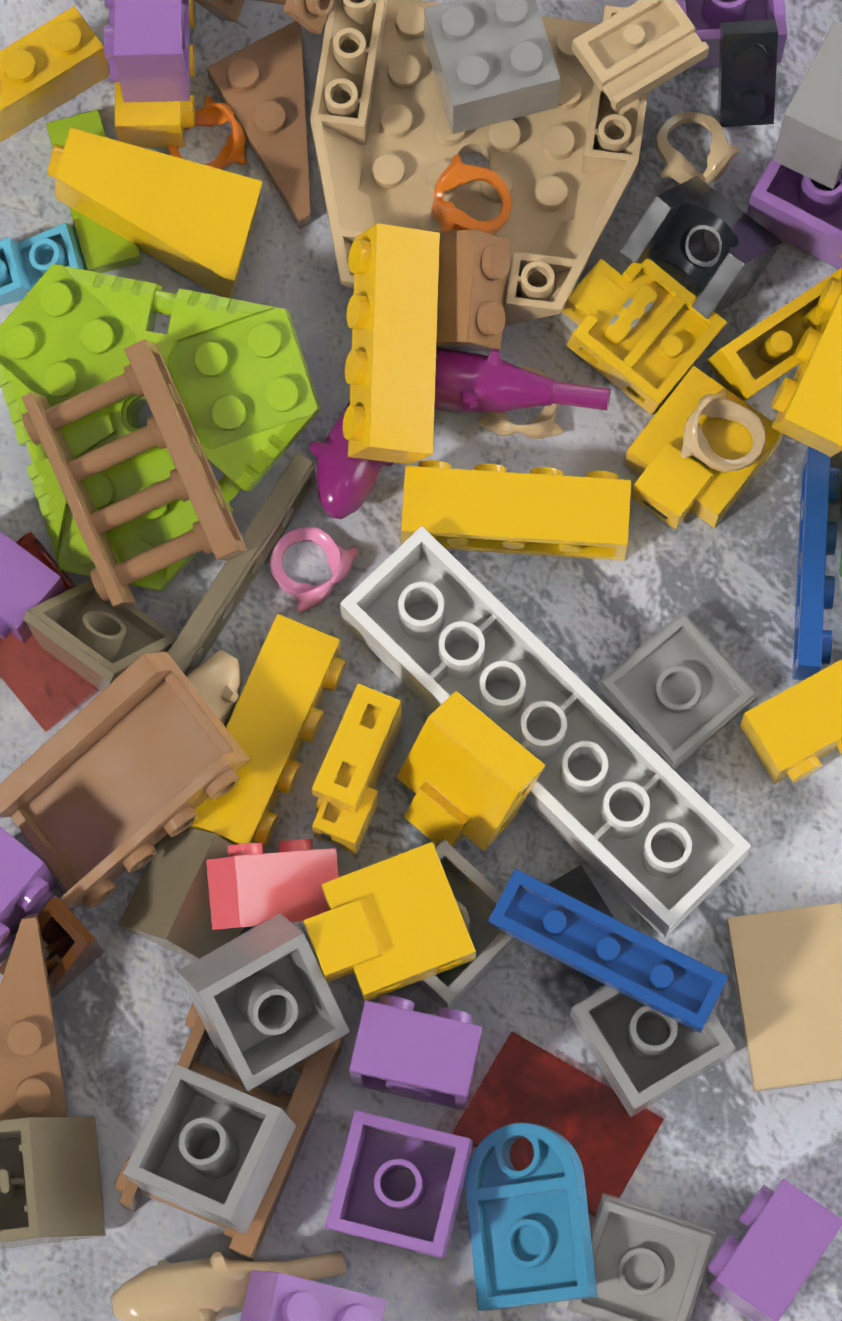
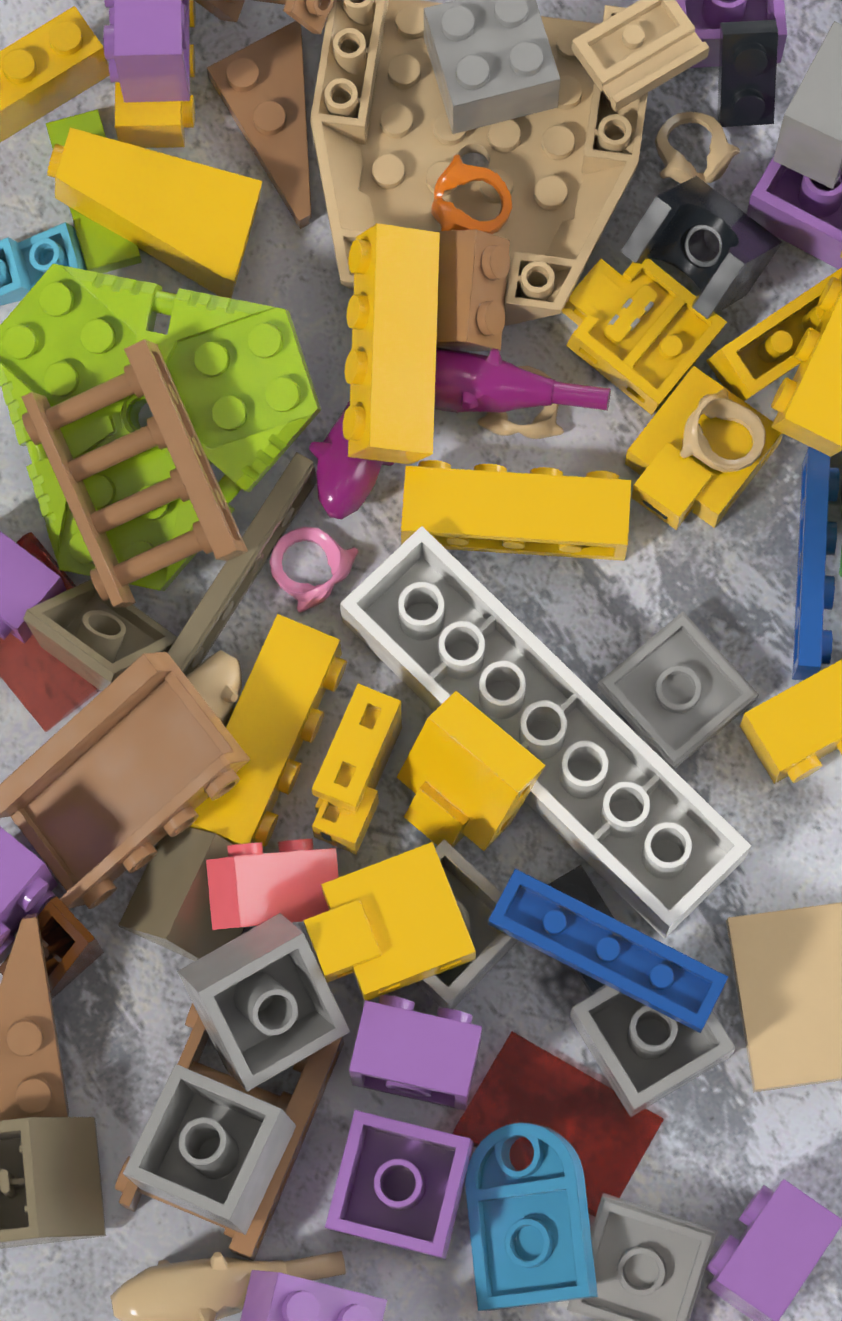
orange piece [167,96,247,170] -> none

